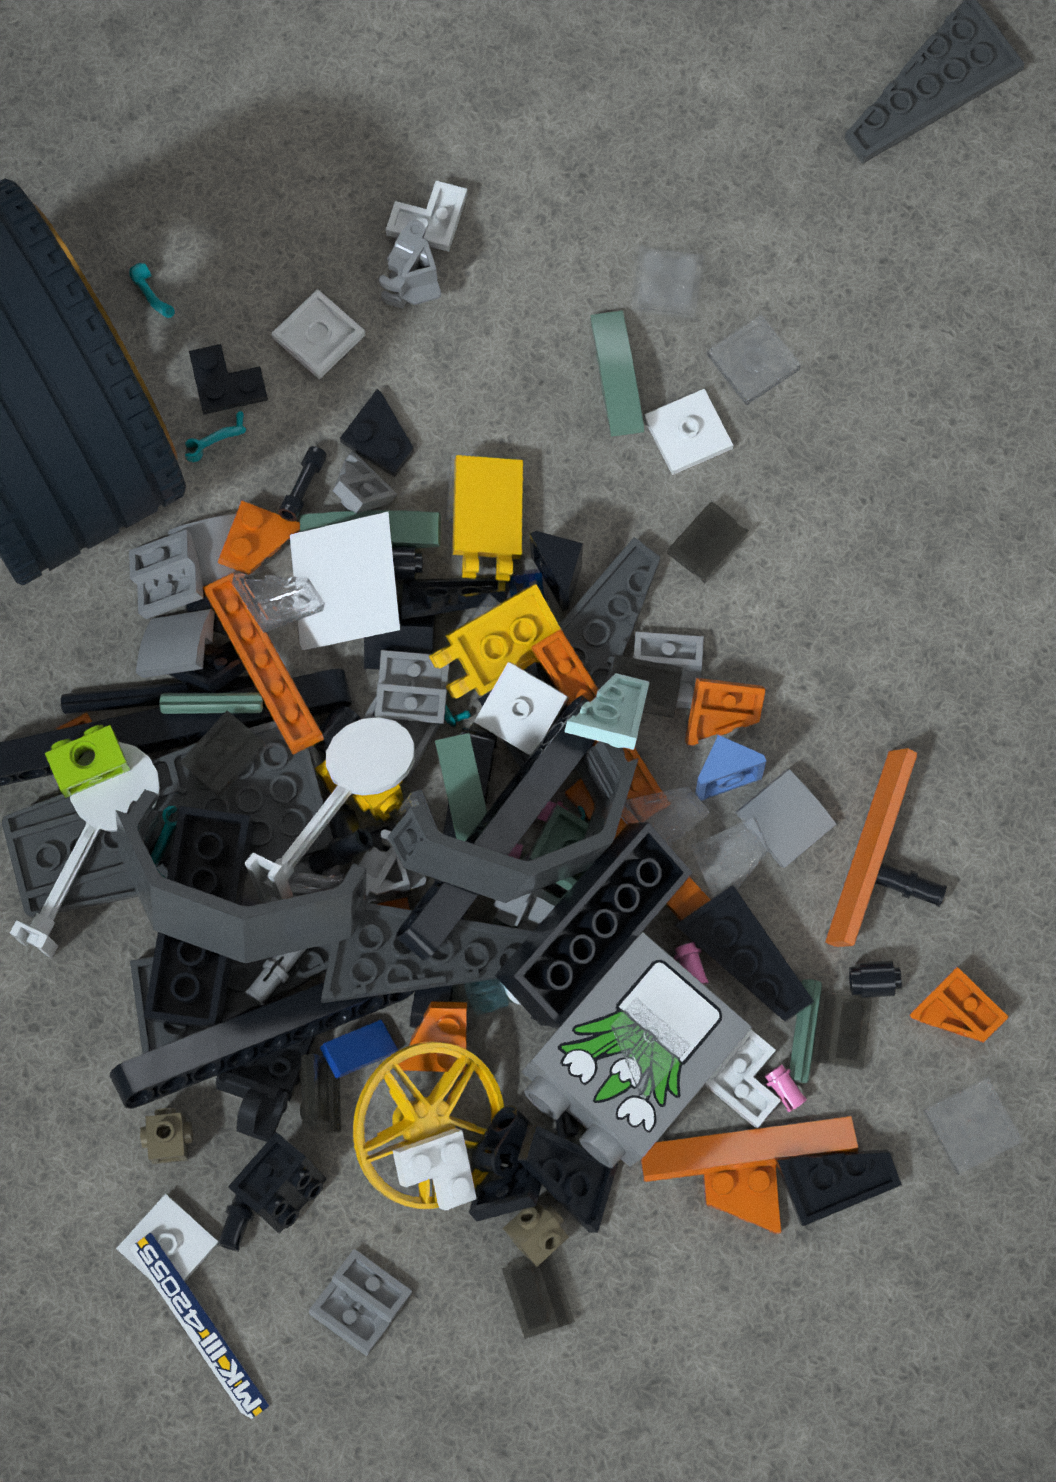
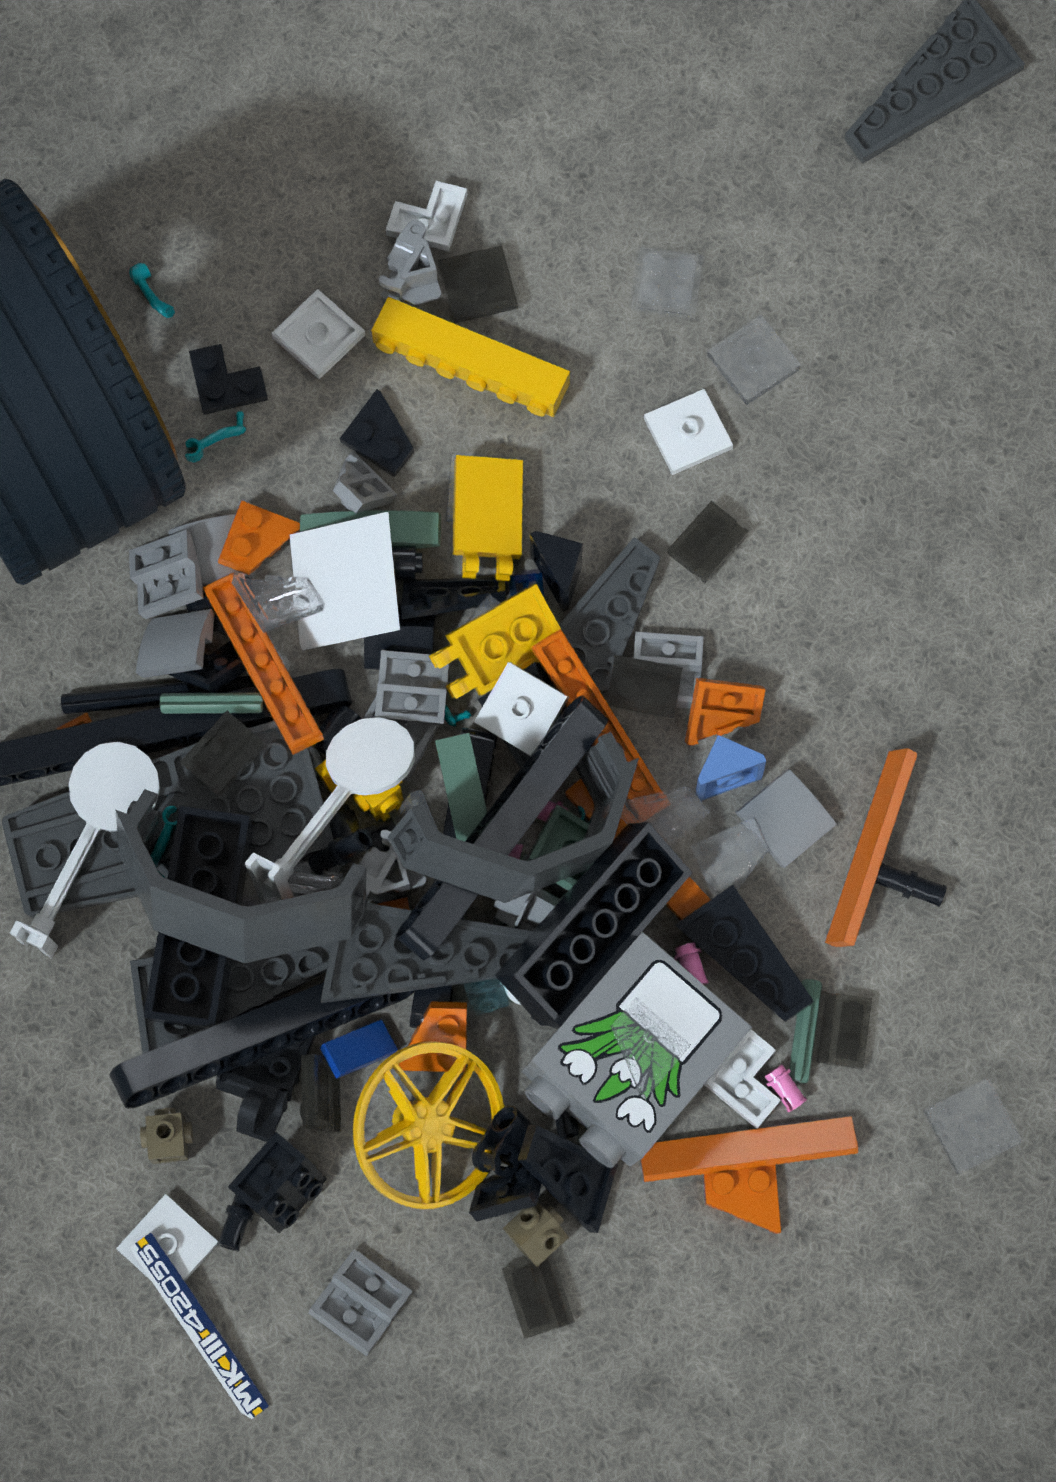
lime brick [45,725,130,798] -> none
light grey pin [245,949,306,1006] -> none
black bar [278,446,327,522] -> none
white plate [392,1128,477,1211] -> none
light aqua wing [565,673,649,750] -> none
sand green slope [590,310,644,437] -> none
black wing [774,1149,902,1226] -> none
black brick [849,961,902,998] -> none
orange wing [909,967,1009,1043] -> none
none -> yellow brick [371,297,570,417]
none -> clear smoke plate [438,245,518,324]

